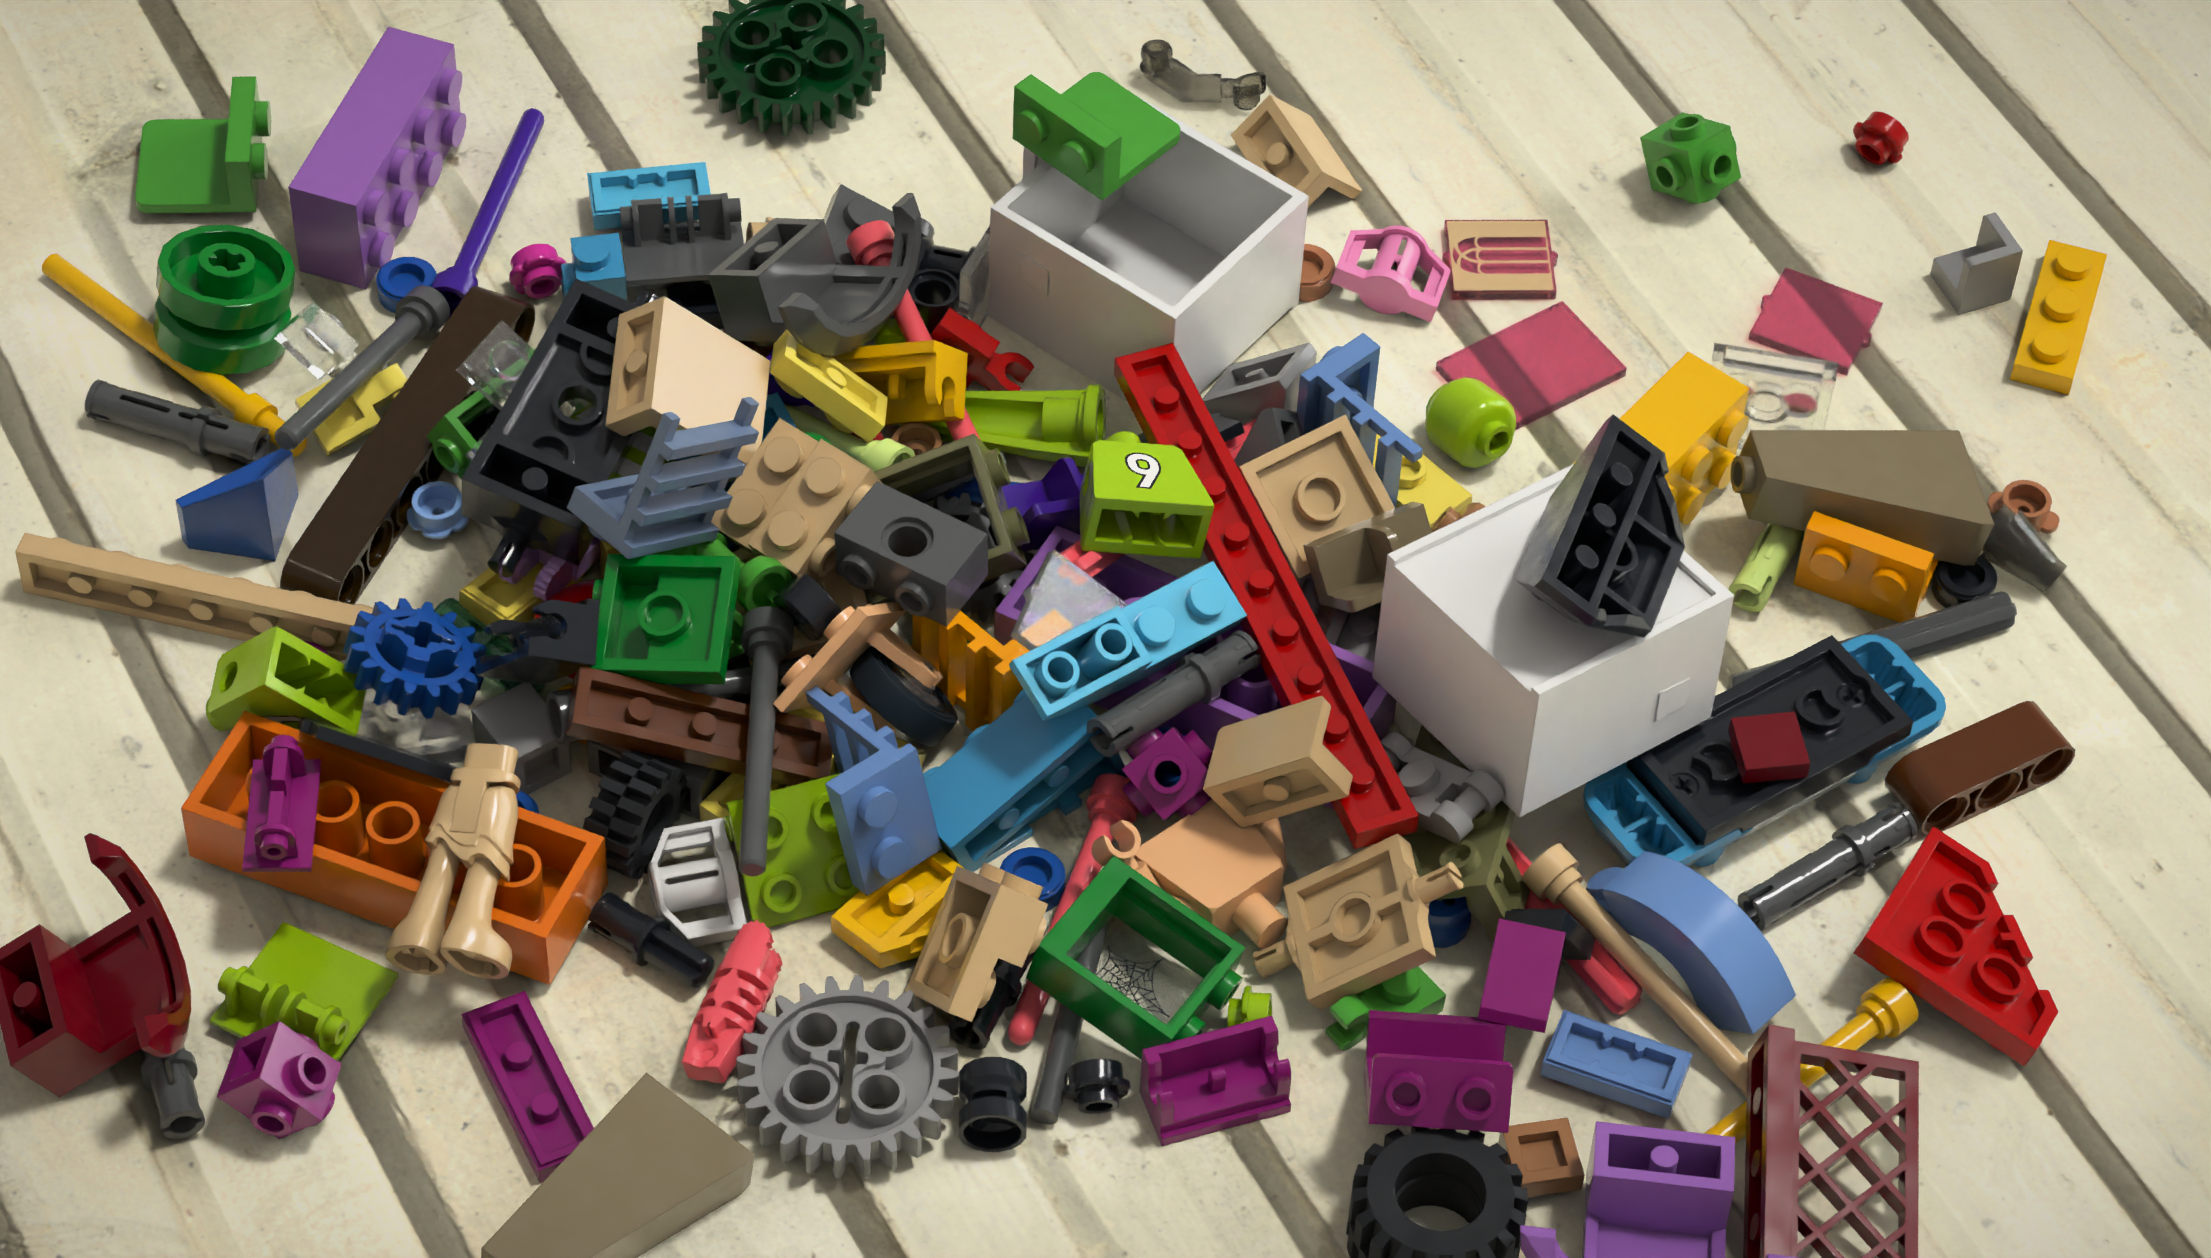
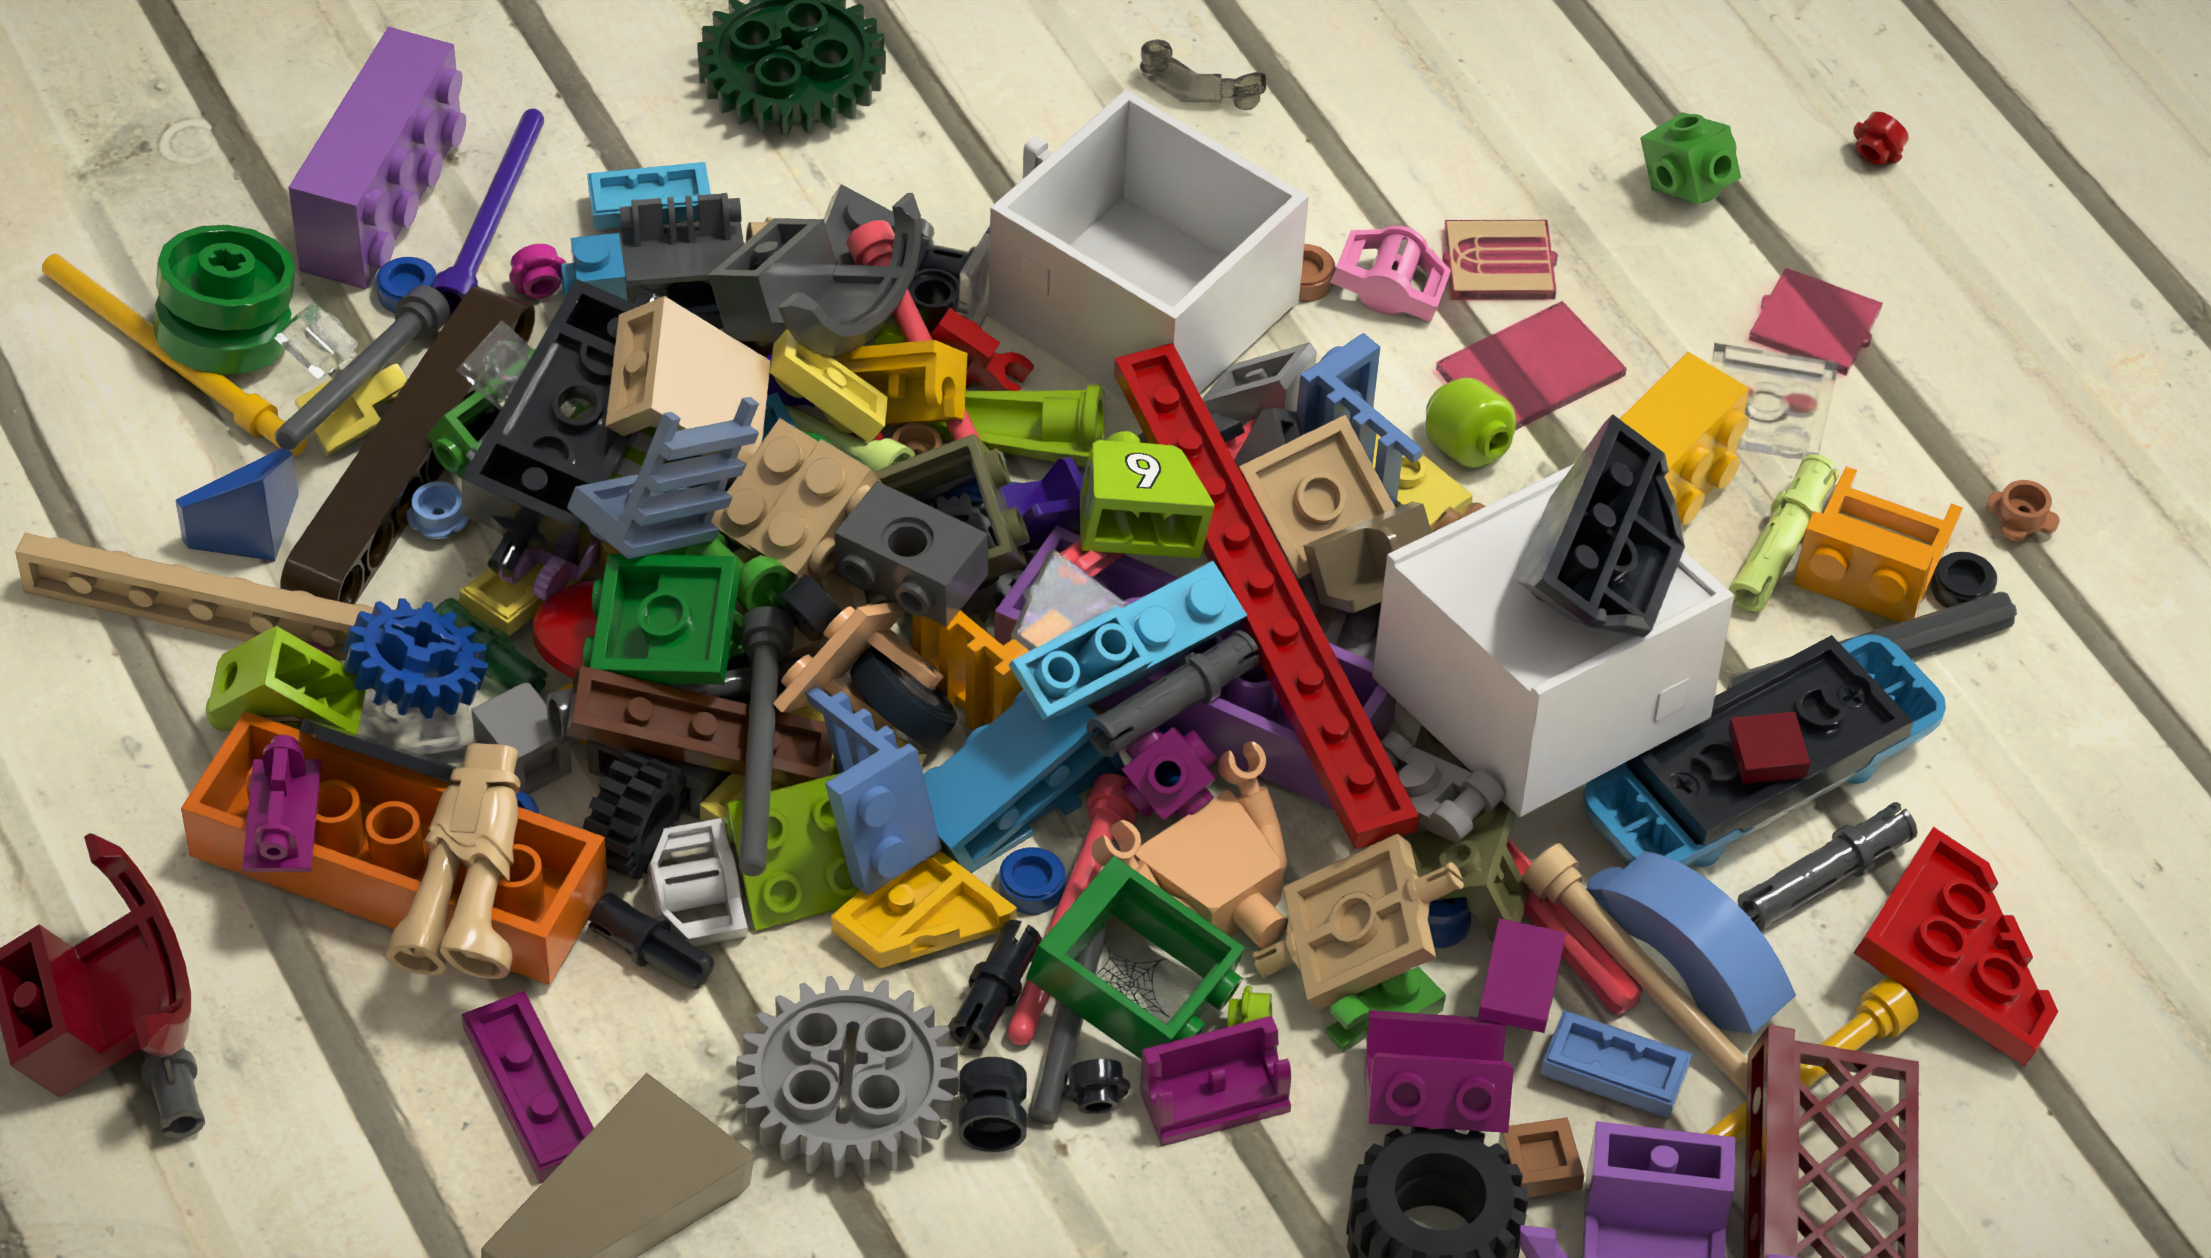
dark grey pin [85,379,271,464] -> none
bright green bracket [135,76,271,213] -> none
lime hinge [209,922,399,1061] -> none
magenta brick [217,1021,342,1139] -> none
black hinge [475,598,600,685] -> none
coral hinge [682,919,783,1083] -> none
tan plate [906,862,1048,1022] -> none
bright green bracket [1012,72,1180,200] -> none
tan panel [1203,696,1353,828] -> none
tan panel [1231,94,1362,207] -> none
black tile [1505,909,1595,960] -> none
dark tan slope [1730,430,1994,565] -> none
reddish brown beam [1885,701,2075,835] -> none
light grey panel [1930,212,2023,315] -> none
clear smoke cone [1980,504,2067,594] -> none
yellow plate [2010,240,2107,395] -> none

